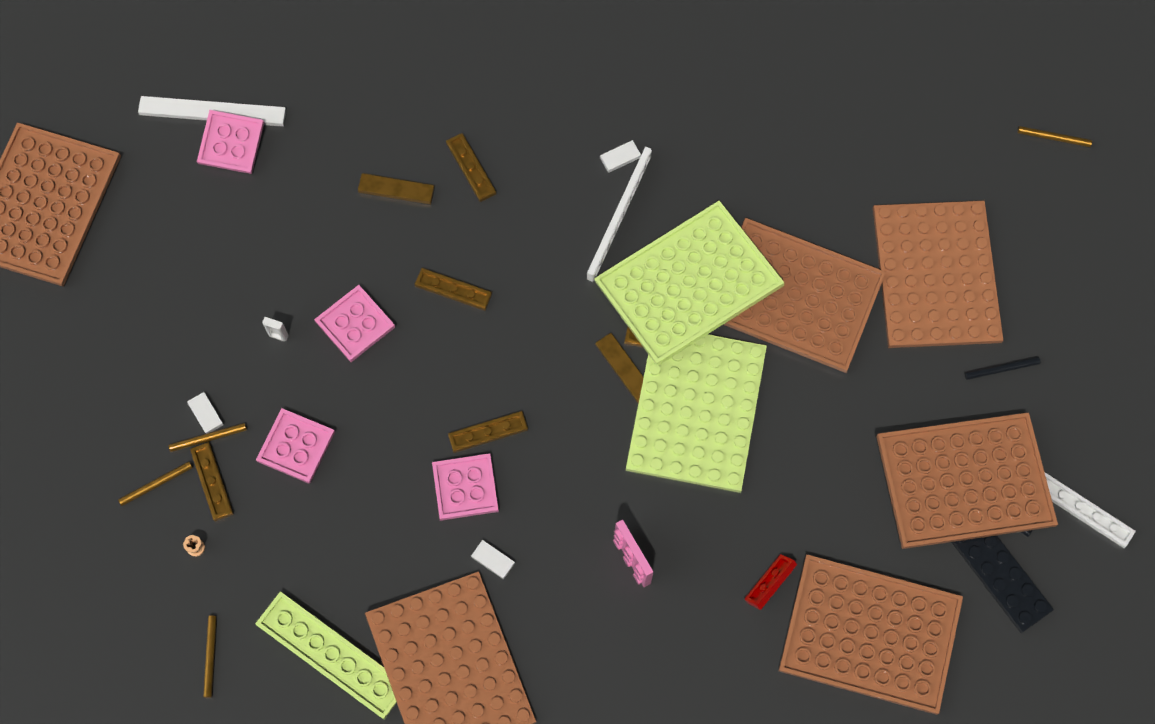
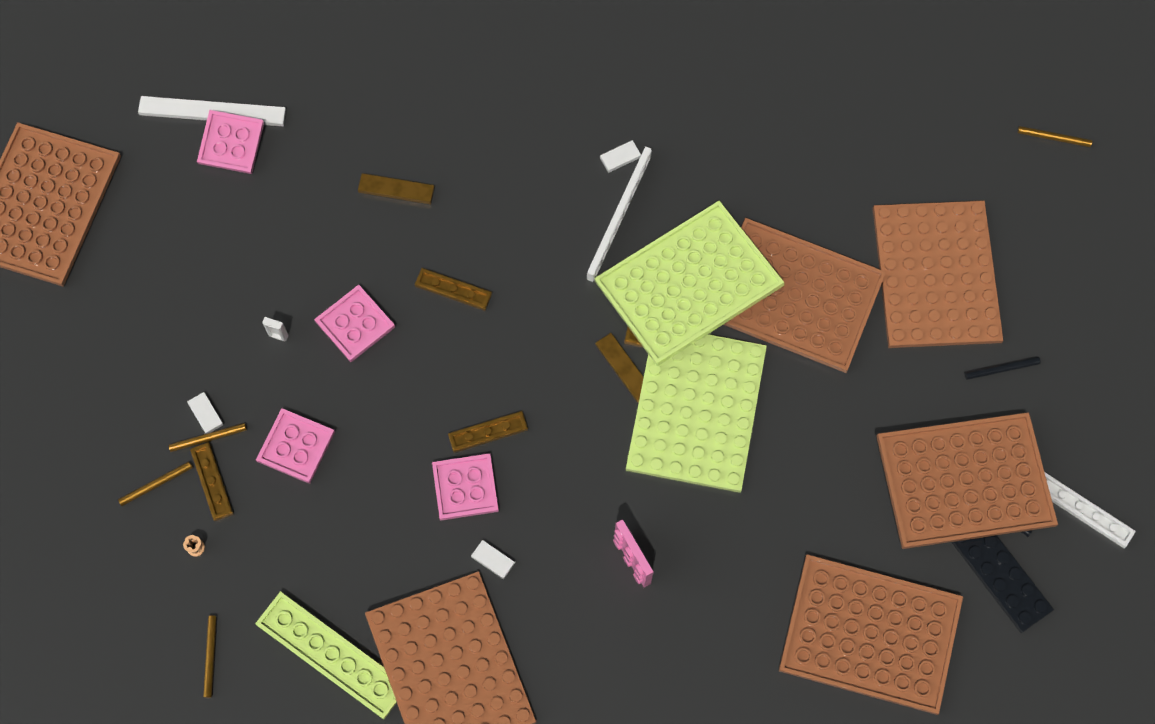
pearl gold tile [446,133,496,202] -> none
red plate [744,554,797,610] -> none

